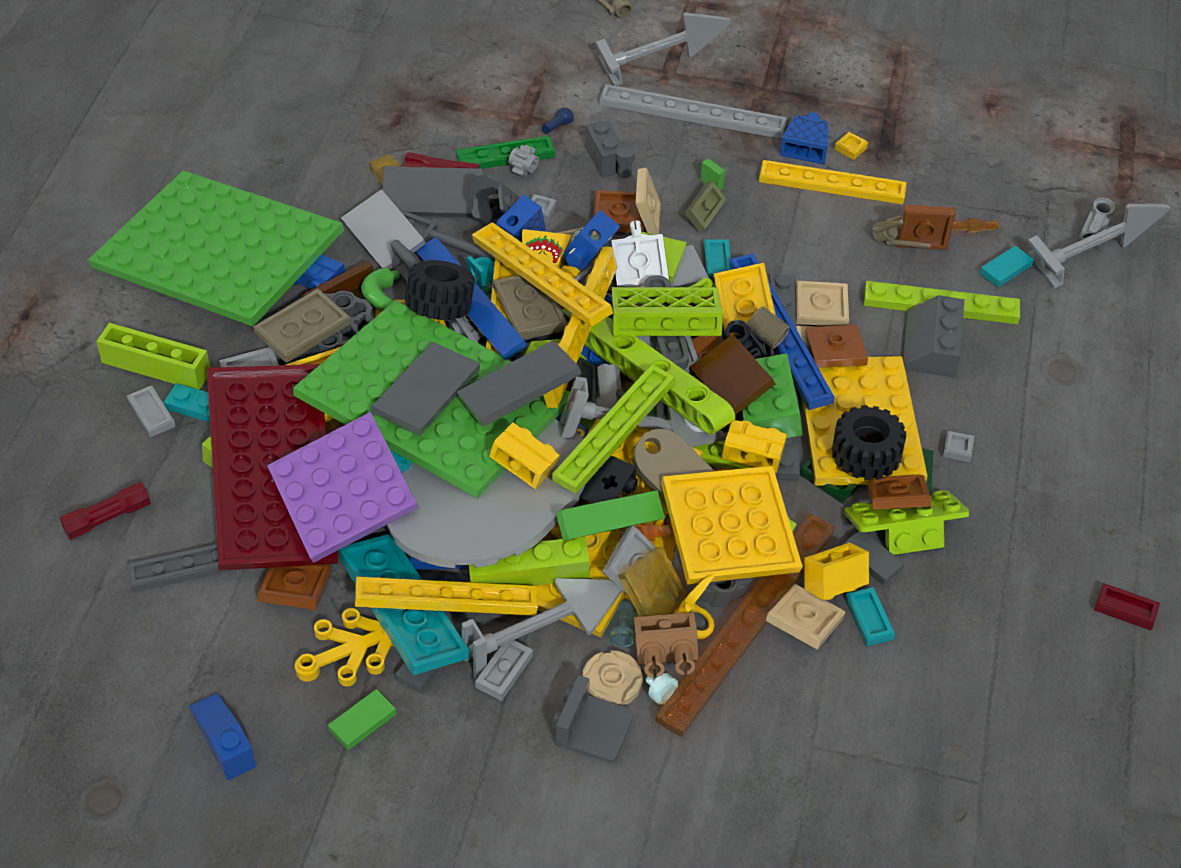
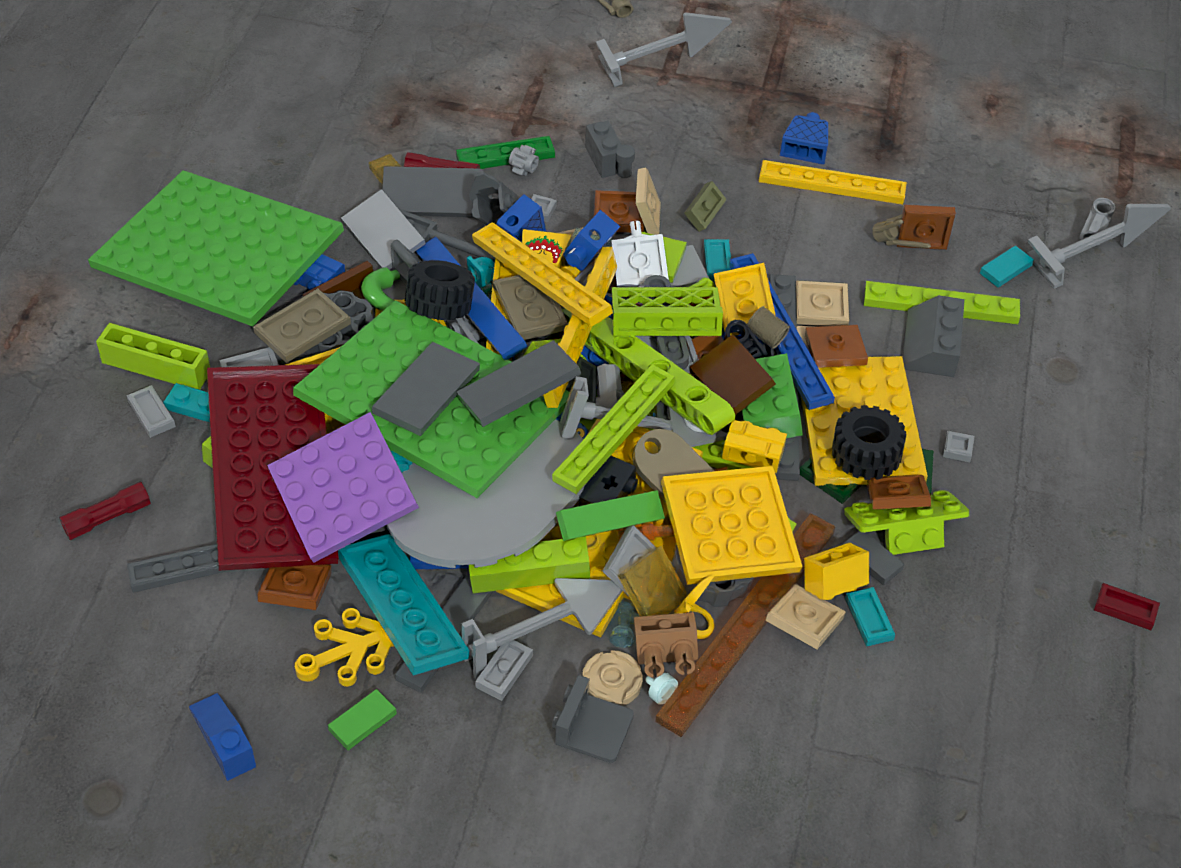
yellow plate [355,577,538,615] -> none
yellow brick [489,423,560,490] -> none
dark blue bar [542,108,574,134] -> none
light grey tile [599,84,787,139] -> none
bright green tile [700,159,725,191] -> none
yellow tile [834,132,868,160] -> none
clear orange bar [952,218,999,233] -> none

